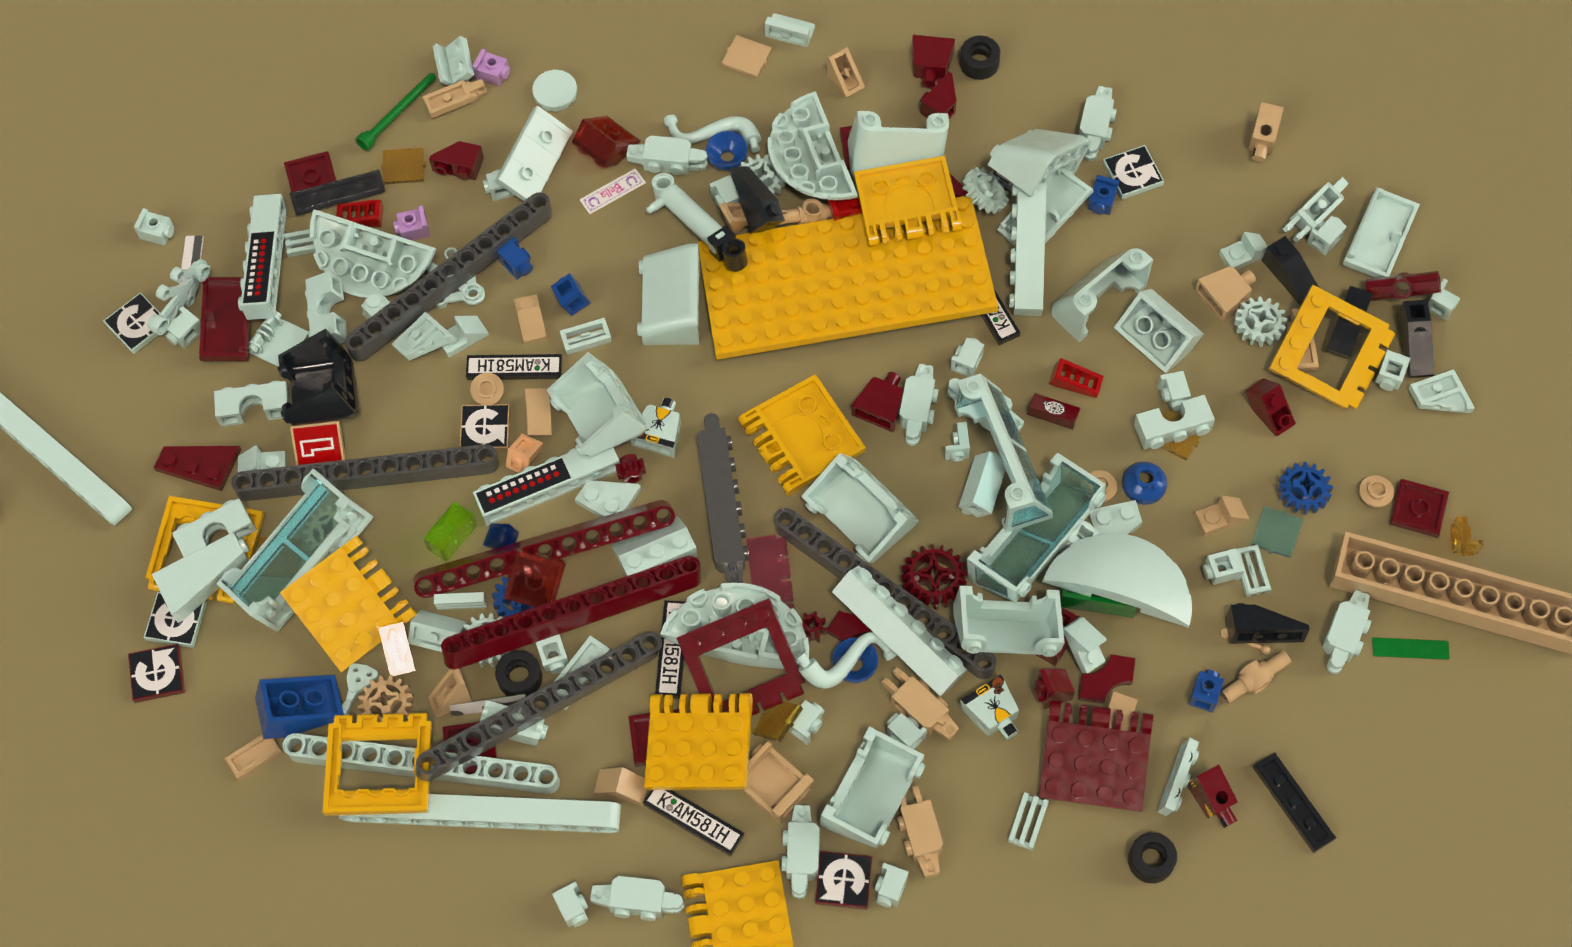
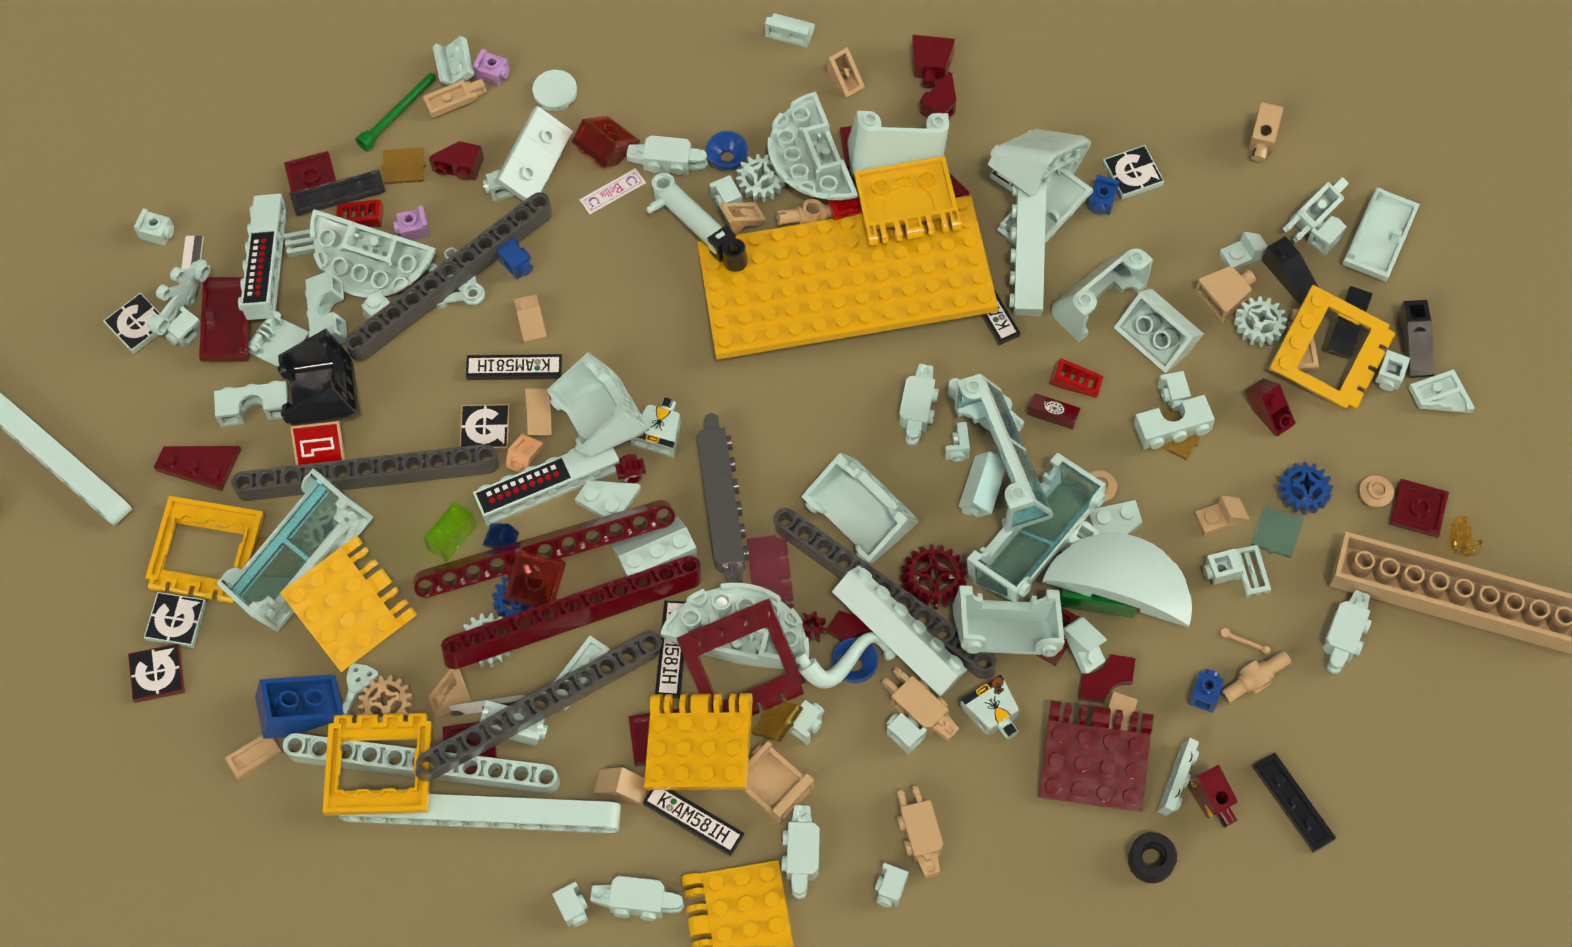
light aqua slope [152,532,249,623] -> none
light aqua arch [172,498,257,557] -> none
light aqua slope [238,445,287,472] -> none
tile [378,622,416,676] -> none
light aqua wing [392,312,456,361] -> none
light aqua panel [408,610,467,652] -> none
light aqua tile [434,592,487,610] -> none
light aqua slope [441,316,489,358] -> none
tan piece [470,373,504,405] -> none
black tyre [495,650,542,697] -> none
light aqua brick [535,635,569,674] -> none
blue brick [551,273,591,316] -> none
light aqua tile [560,318,612,355] -> none
light aqua windscreen [637,243,700,345] -> none
light aqua animal [663,115,762,153] -> none
tan piece [721,35,772,78] -> none
black slope [729,166,785,233] -> none
yellow hinge [738,374,866,496] -> none
tile [815,851,872,910] -> none
light aqua windscreen [820,726,926,849] -> none
dark red torso [852,372,904,432] -> none
light aqua brick [950,338,984,377] -> none
black tyre [959,35,1001,80] -> none
light aqua gear [962,167,1009,214] -> none
light aqua tile [1008,792,1049,851] -> none
dark red slope [1033,668,1075,710] -> none
light aqua hinge [1079,86,1117,161] -> none
blue piece [1122,462,1167,505] -> none
black slope [1225,603,1310,644] -> none
dark red piece [1365,271,1441,300] -> none
green sticker [1372,637,1450,660] -> none
light aqua panel [1428,279,1460,321] -> none

